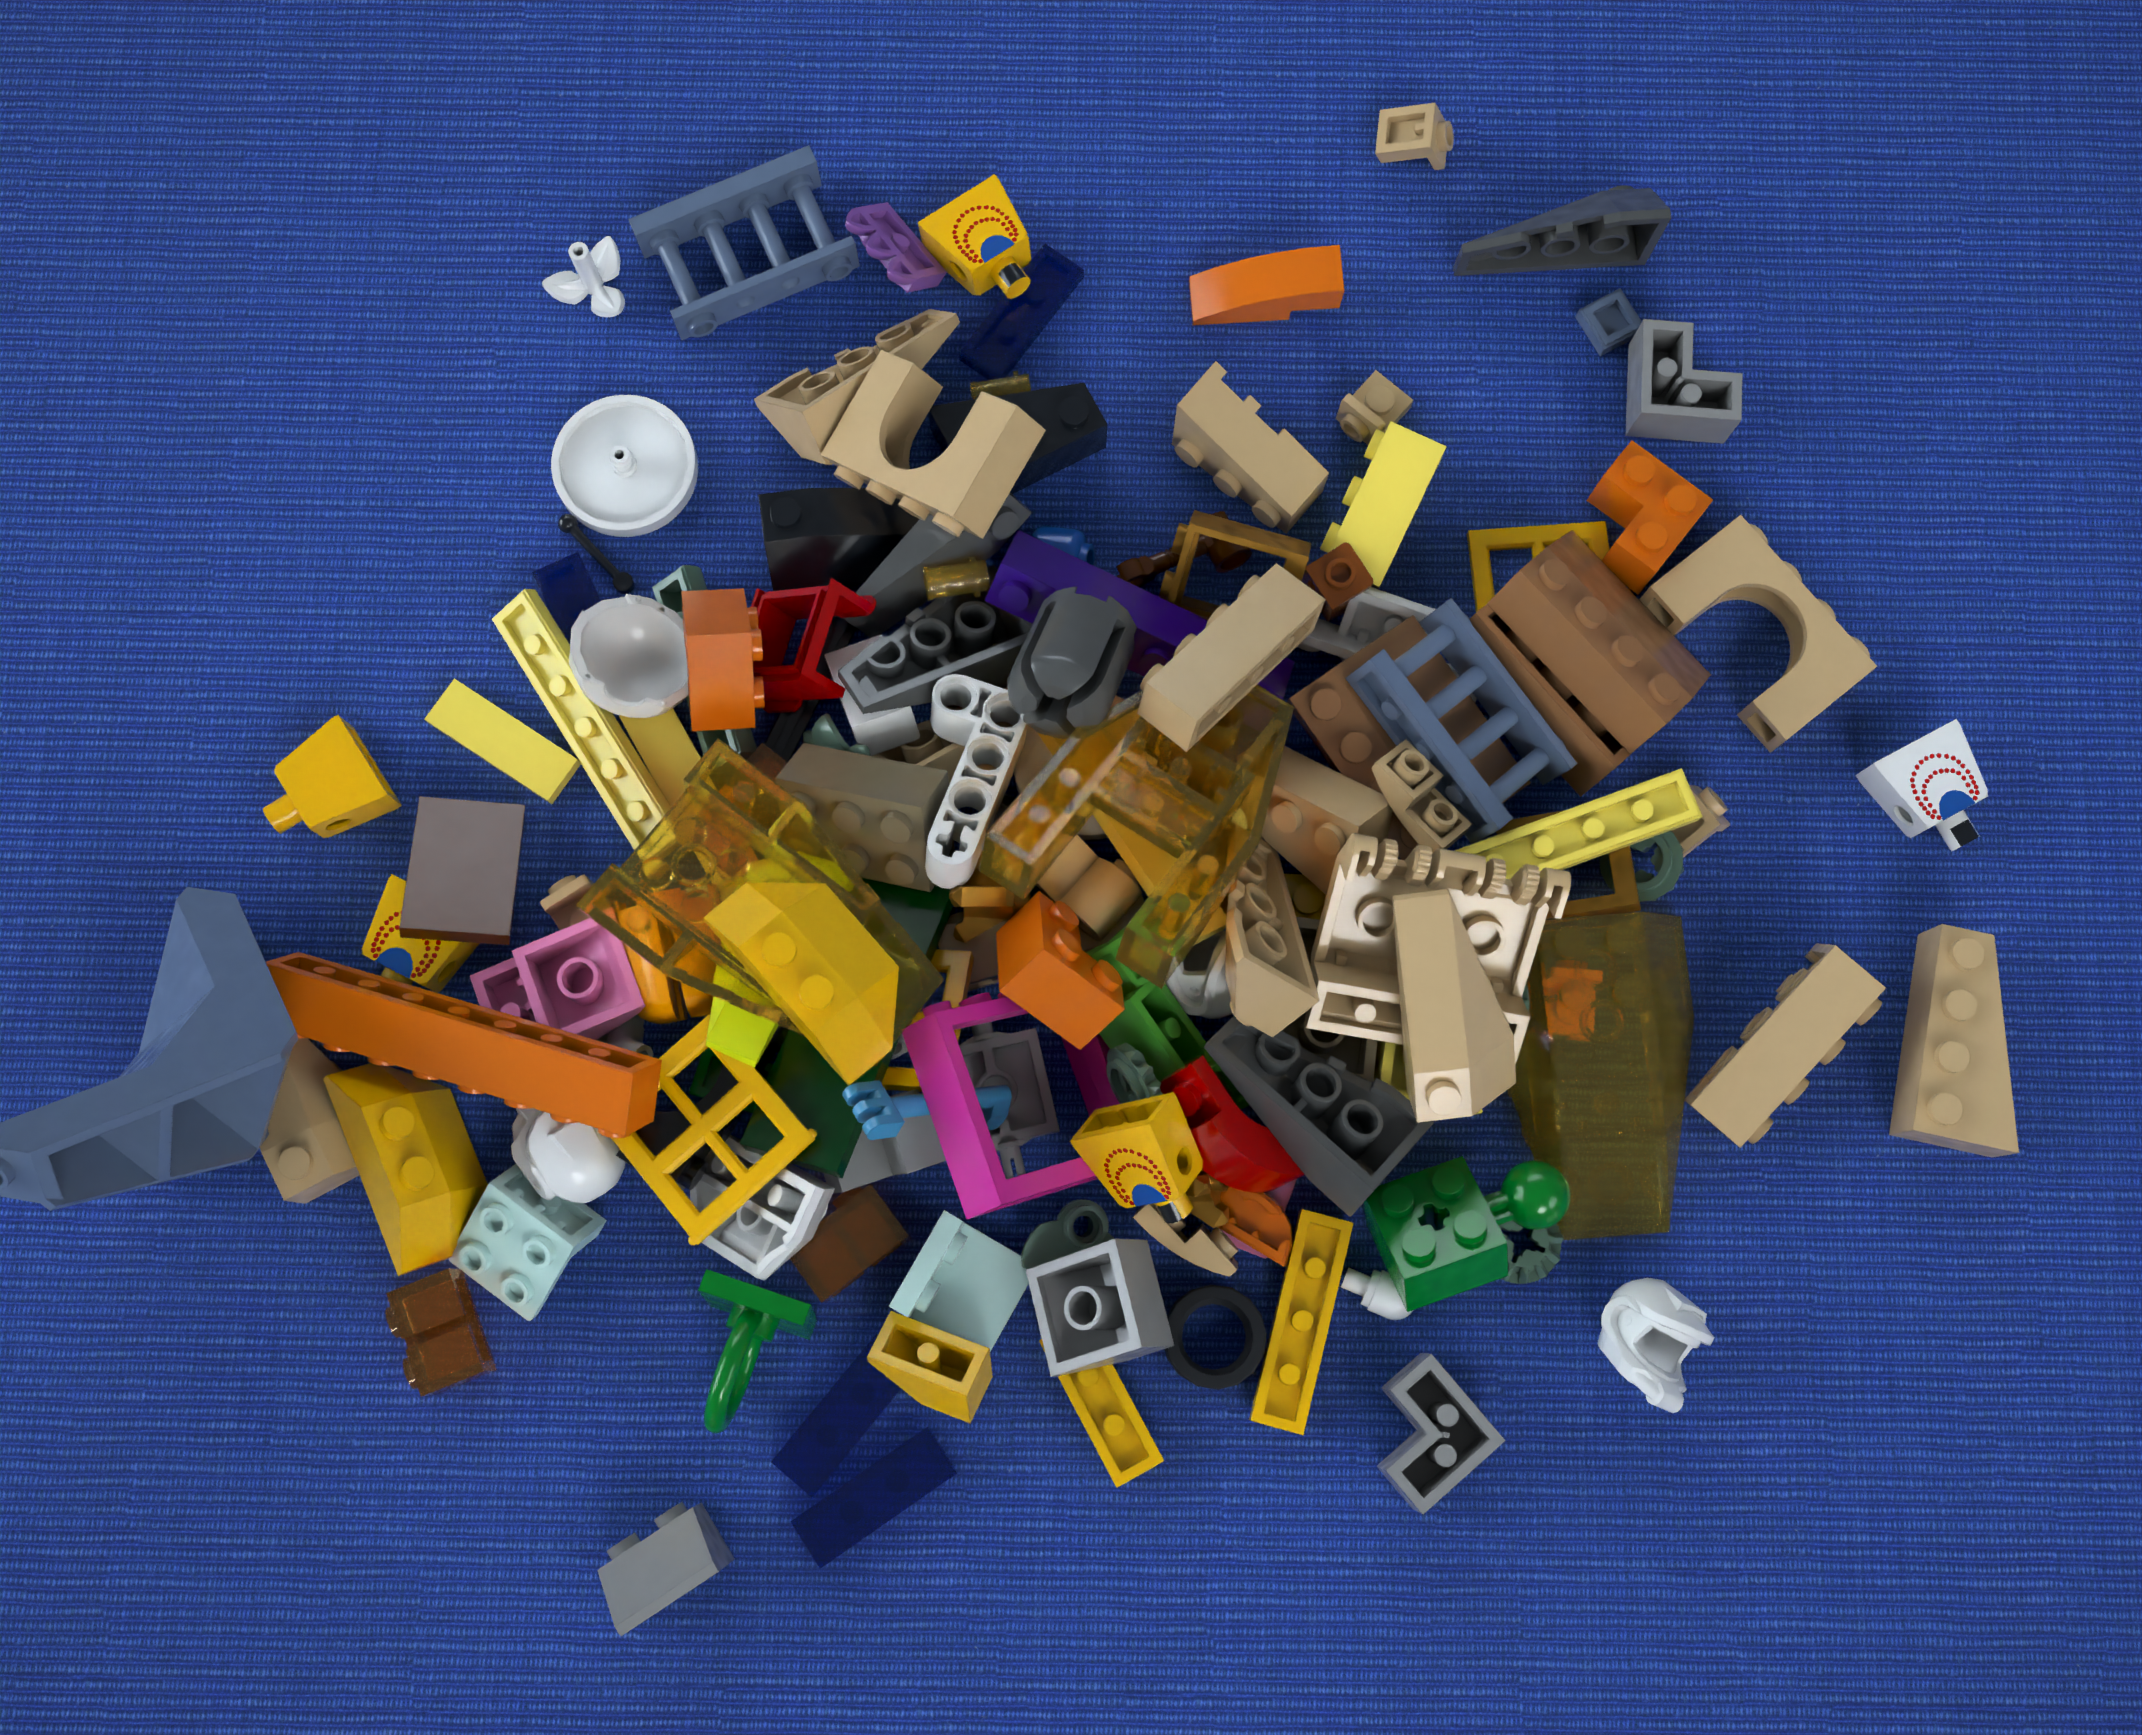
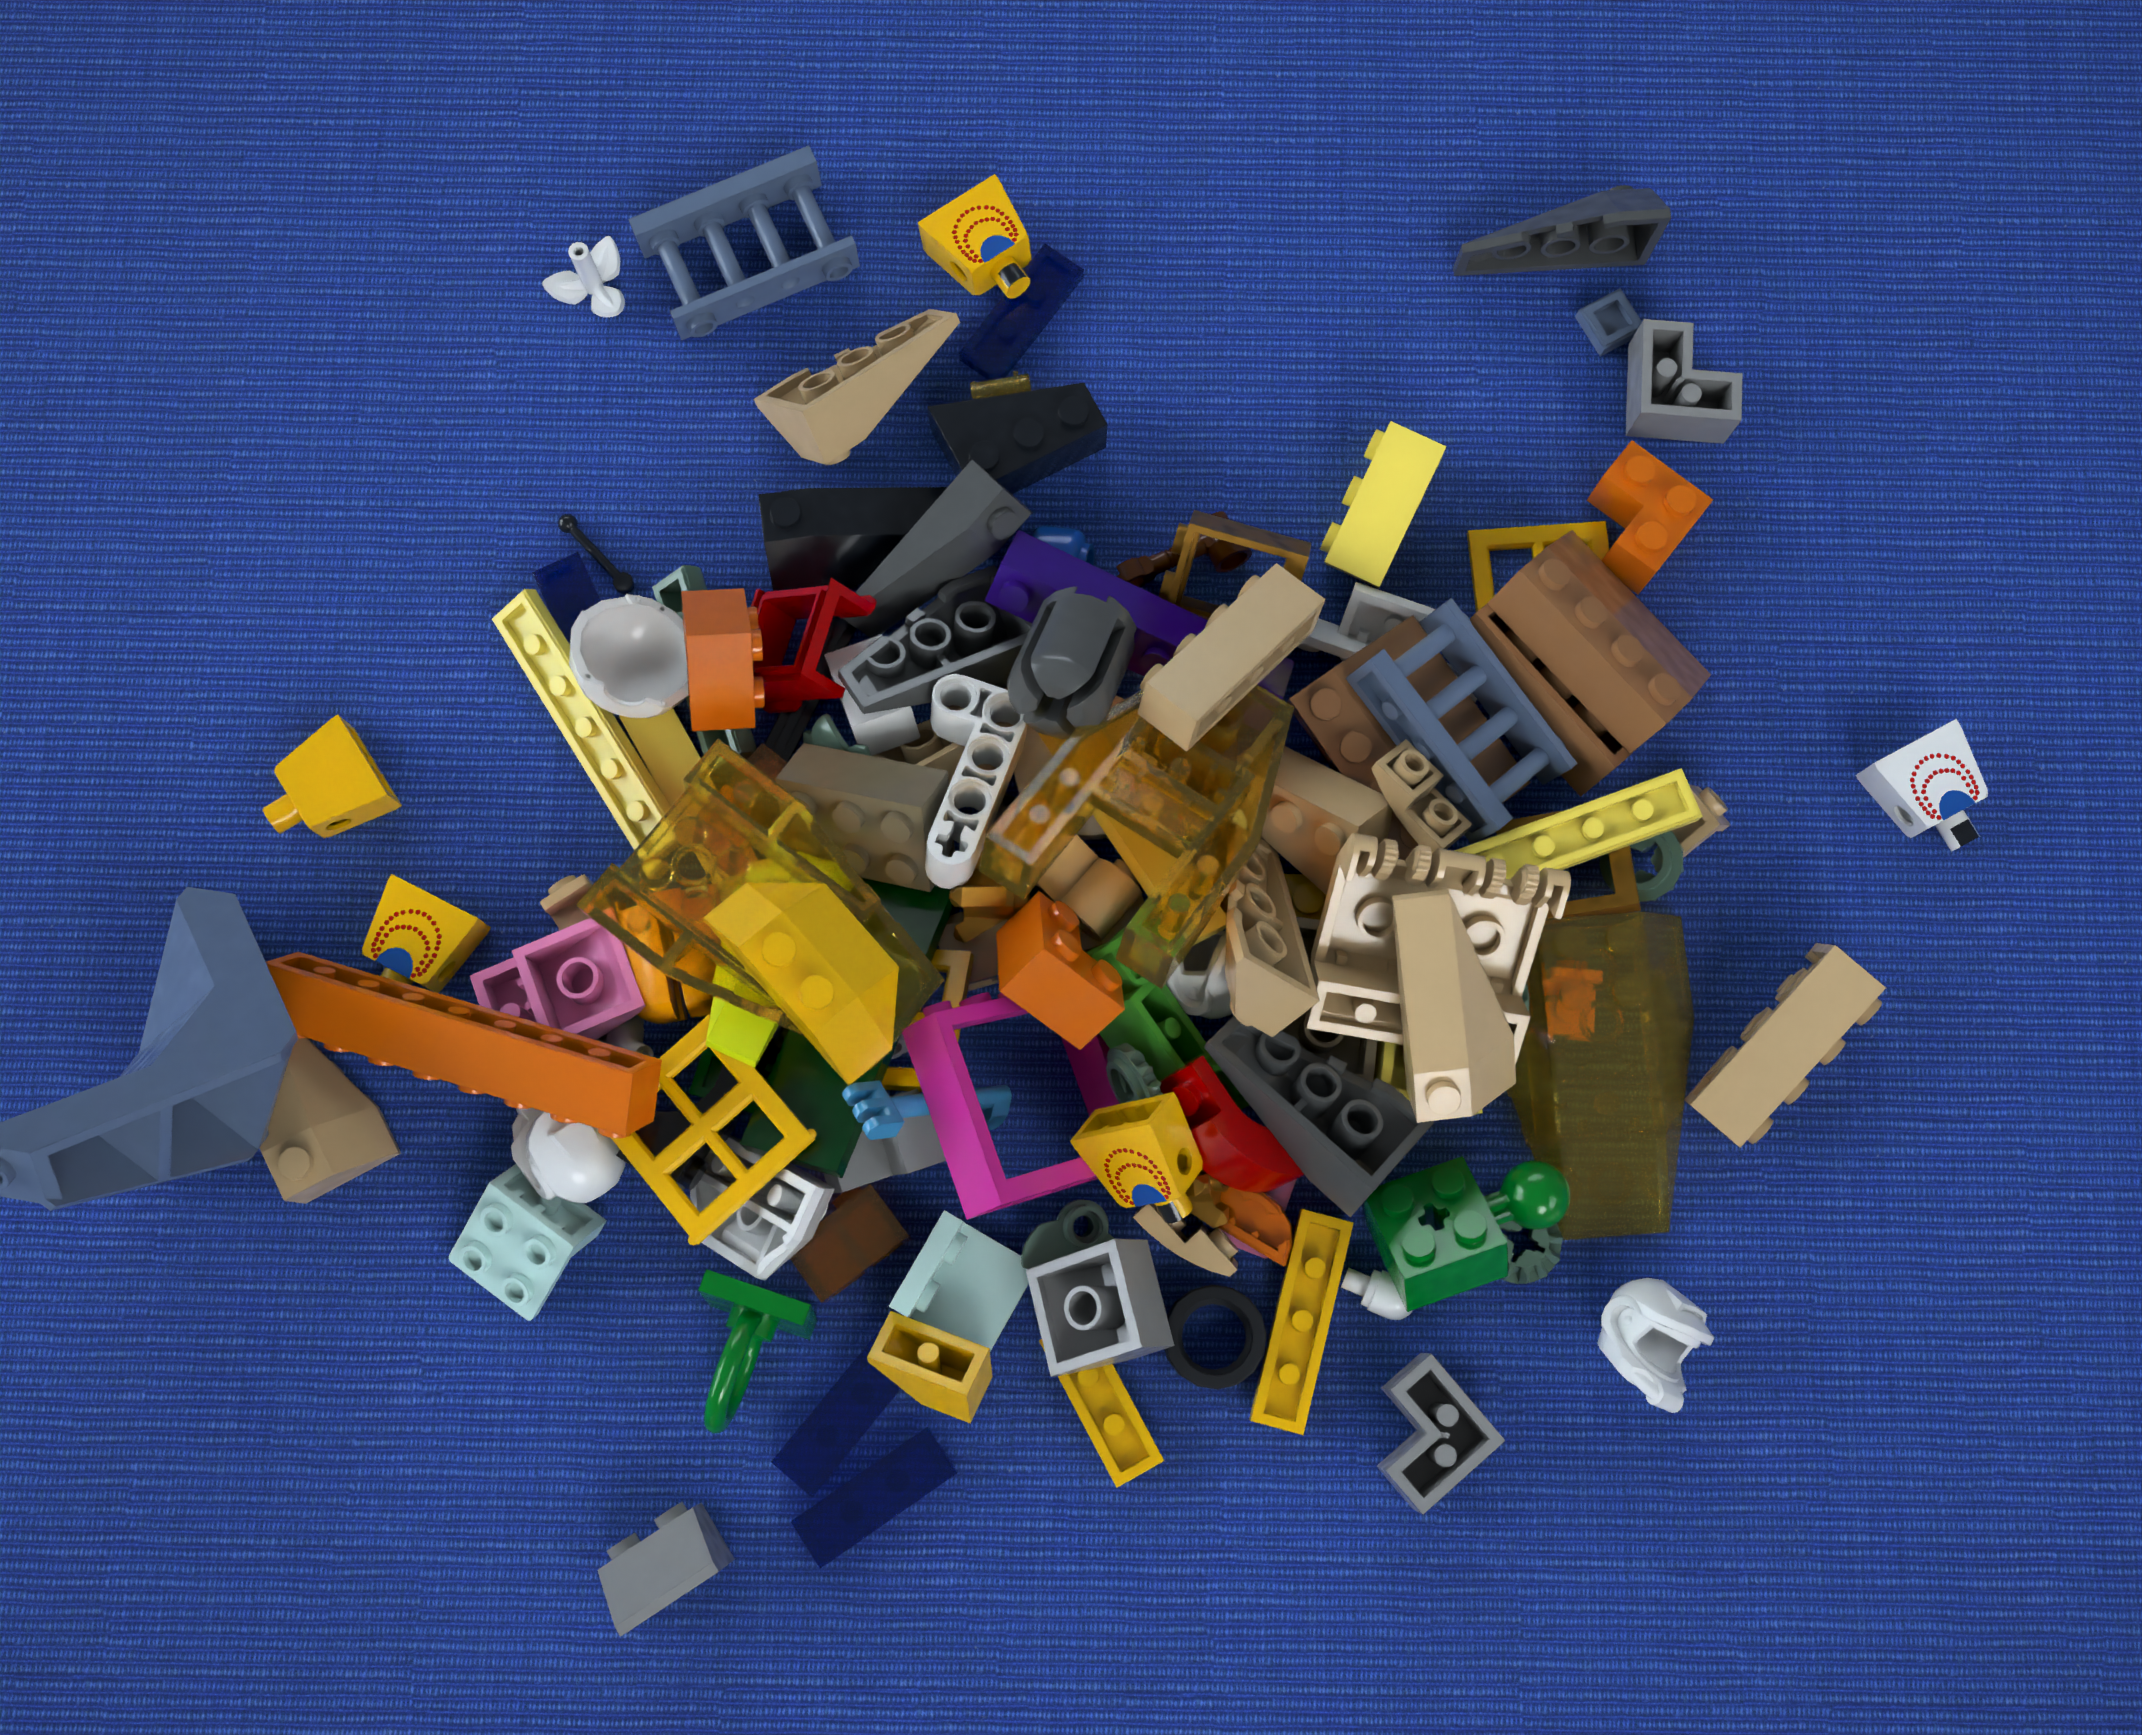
yellow wedge [323,1063,488,1276] -> none
clear orange piece [385,1268,497,1397] -> none
tile [399,796,525,945] -> none
light yellow tile [424,678,581,804] -> none
white piece [551,395,698,537] -> none
tan arch [821,350,1046,539] -> none
medium lavender plate [845,202,947,293] -> none
clear yellow pin [923,556,990,601] -> none
light grey plate [959,1022,1060,1179] -> none
tan wedge [1172,361,1329,534] -> none
orange slope [1189,245,1344,326] -> none
dark orange bracket [1302,542,1373,622] -> none
tan bracket [1336,370,1414,445] -> none
tan bracket [1375,103,1454,170] -> none
tan arch [1639,515,1877,753] -> none
tan wedge [1889,924,2019,1158] -> none

